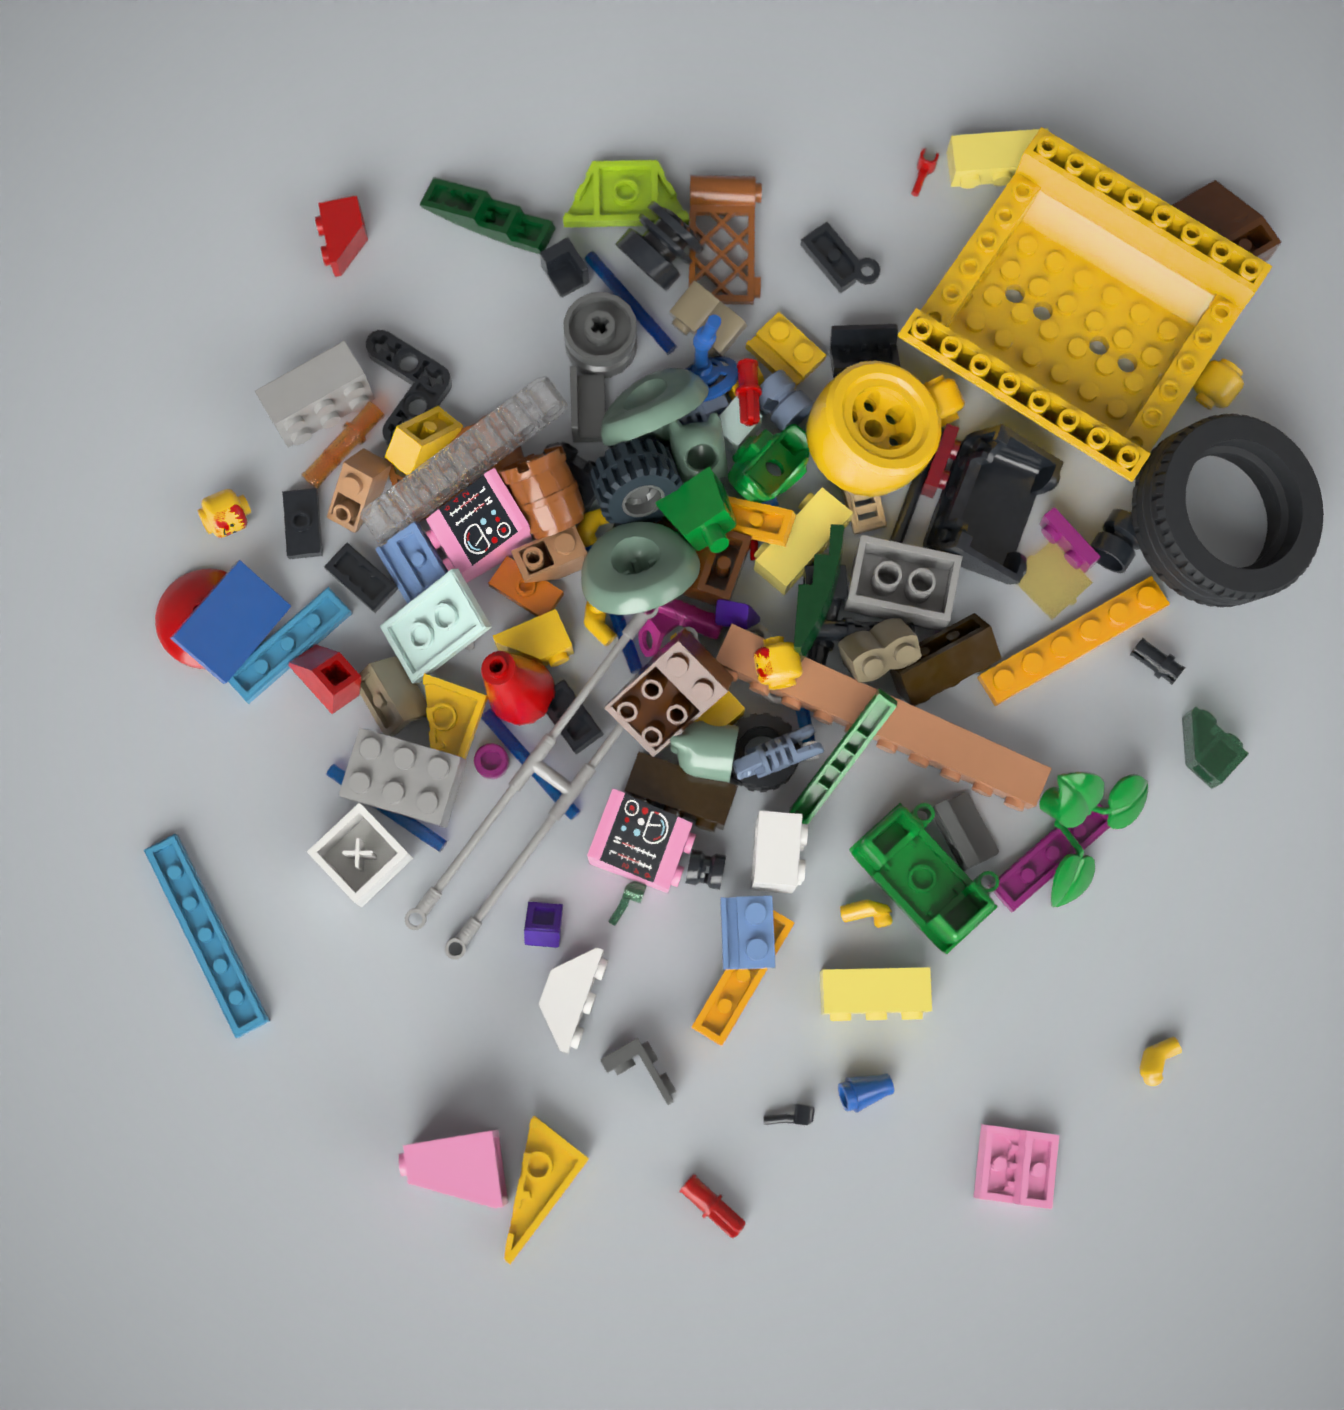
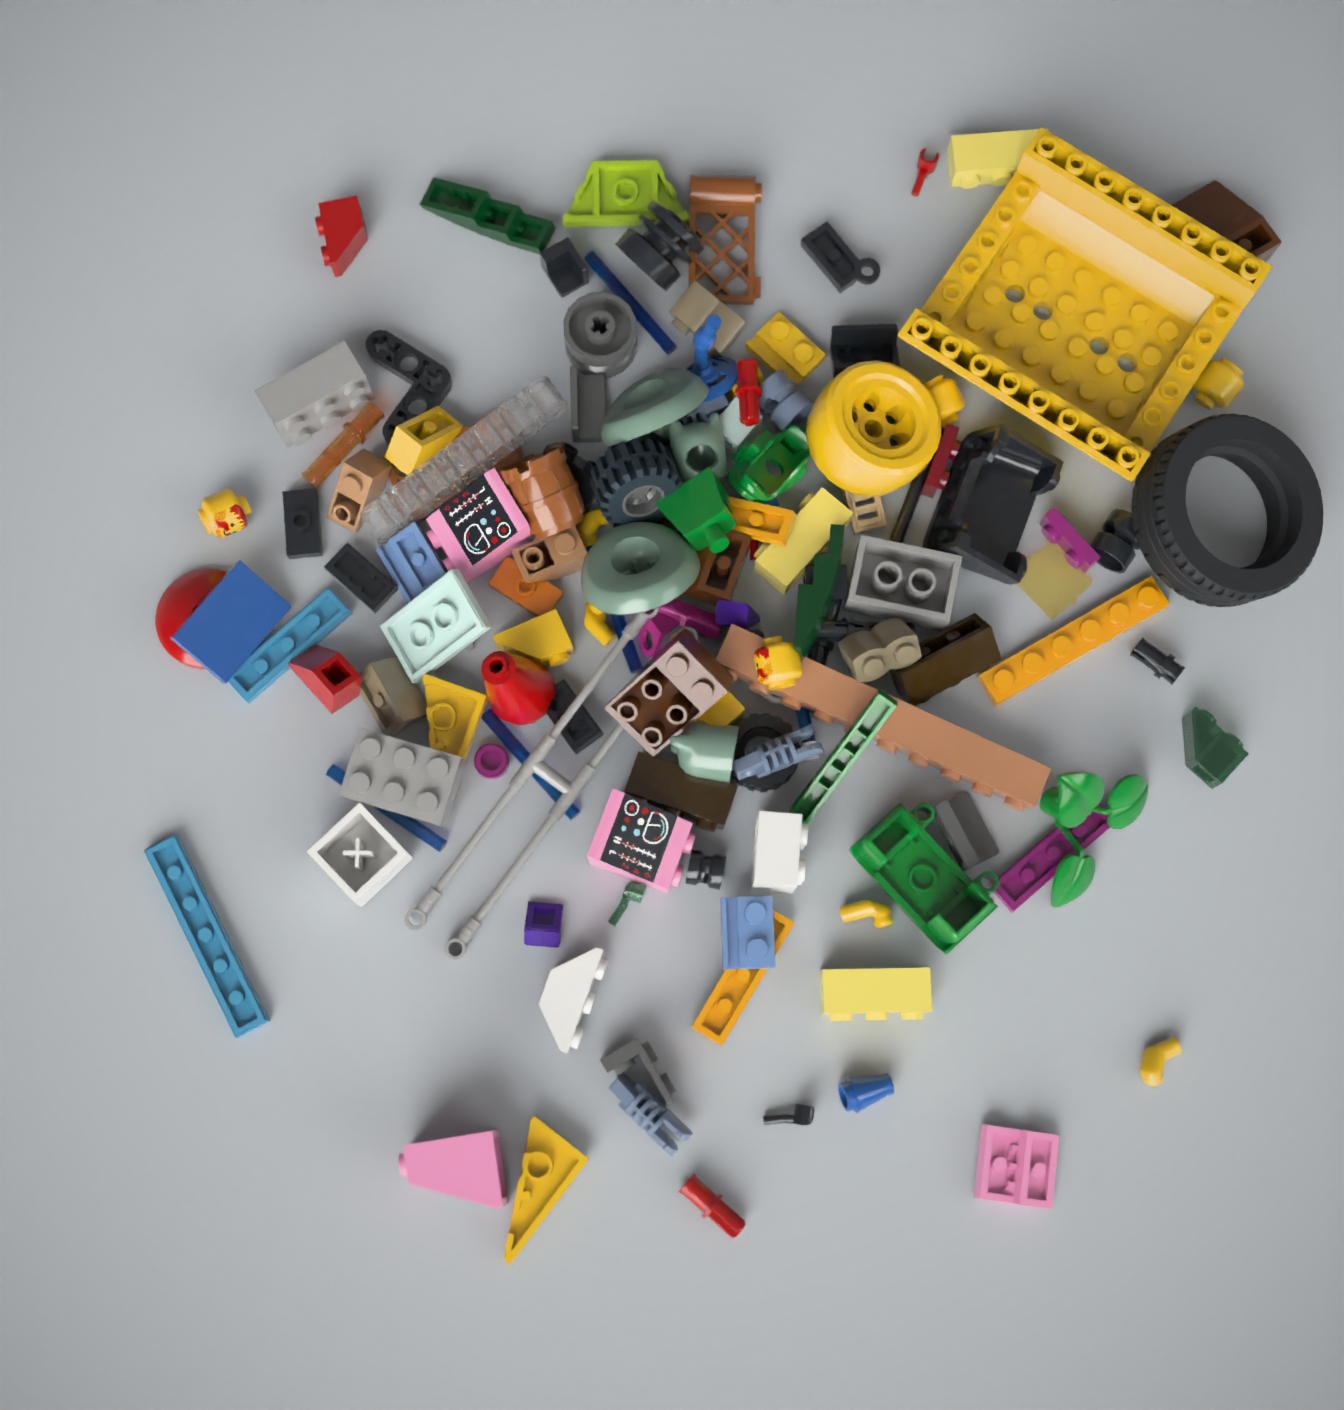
none -> sand blue hinge [609,1073,693,1156]

